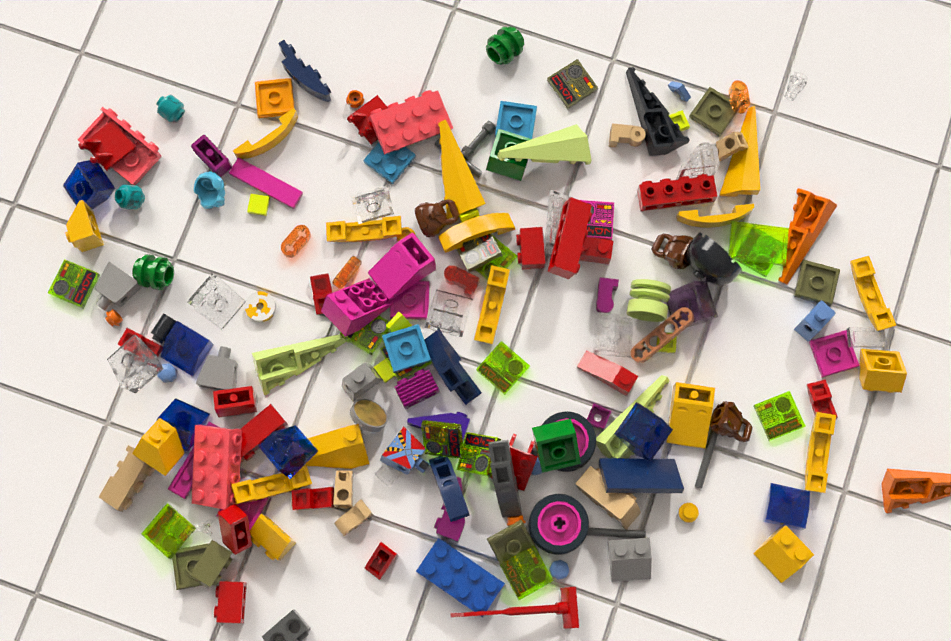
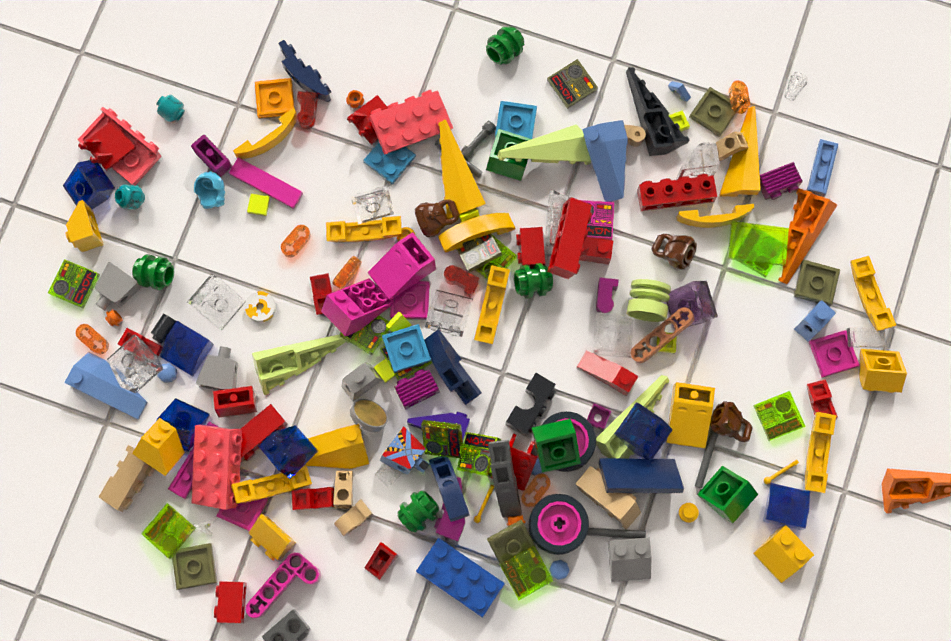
olive brick [189,540,233,589] -> none
red brick [218,504,252,555] -> none
red piece [450,587,579,629] -> none
clear neon green tile [476,341,530,395] -> none
black cylinder [686,232,742,286] -> none
none -> medium blue wedge [64,352,148,419]
none -> clear orange beam [75,324,109,355]
none -> dark pink beam [245,553,321,618]
none -> clear red leg [297,91,318,130]
none -> green piece [397,490,439,533]
none -> yellow hinge [474,484,494,523]
none -> black arch [505,373,557,436]
none -> green piece [514,263,553,299]
none -> clear orange beam [521,474,551,508]
none -> medium blue wedge [582,120,628,202]
none -> green slope [697,466,758,524]
none -> magenta brick [760,162,803,200]
none -> yellow hinge [764,460,799,485]
none -> medium blue tile [807,139,839,197]

